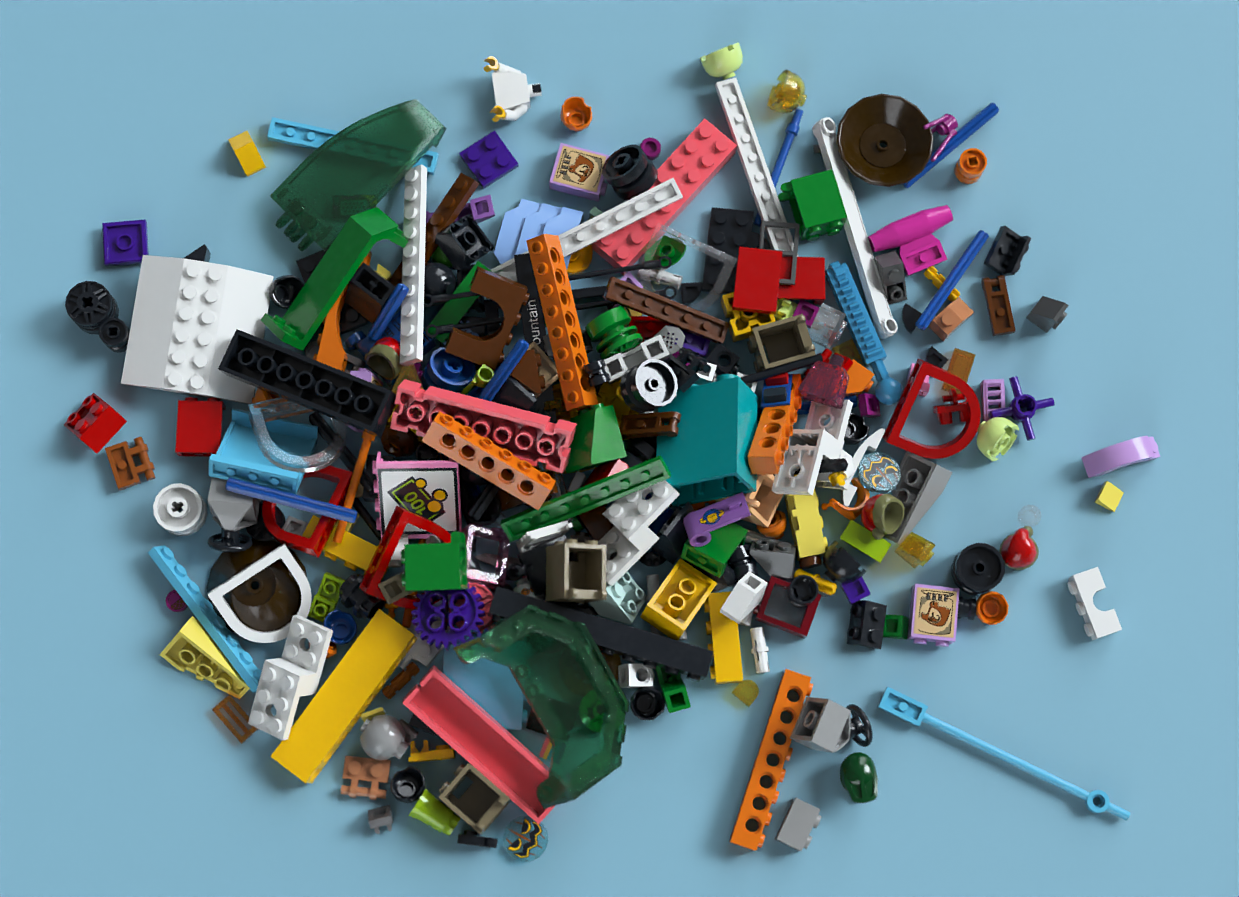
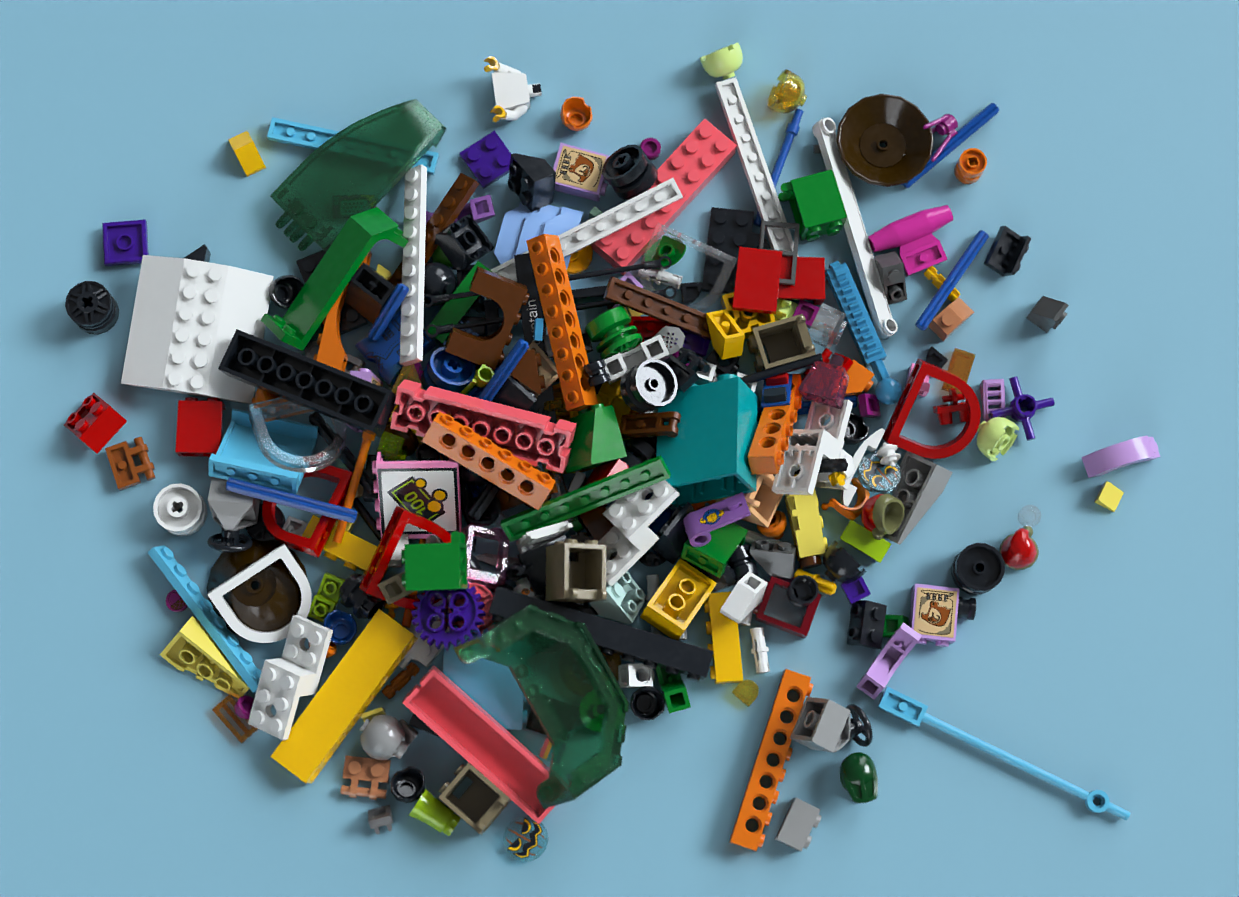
black wheel [99,318,130,353] -> none
blue tile [345,331,366,350] -> none
olive piece [365,337,403,380] -> none
yellow plate [408,740,455,763] -> none
black plate [457,830,498,848] -> none
clear yellow tile [832,339,861,361] -> none
clear yellow slope [894,532,936,569] -> none
black tile [902,303,922,333] -> none
orange hair [976,591,1009,625] -> none
reddish brown plate [981,275,1016,336] -> none
white arch [1068,567,1122,641] -> none
none -> magenta tile [234,696,254,719]
none -> clear neon green bracket [376,431,408,461]
none -> black slope [507,153,556,212]
none -> dark azure tile [533,318,544,342]
none -> yellow slope [706,309,745,360]
none -> lavender arch [856,622,922,700]
none -> white wheel [877,442,901,467]

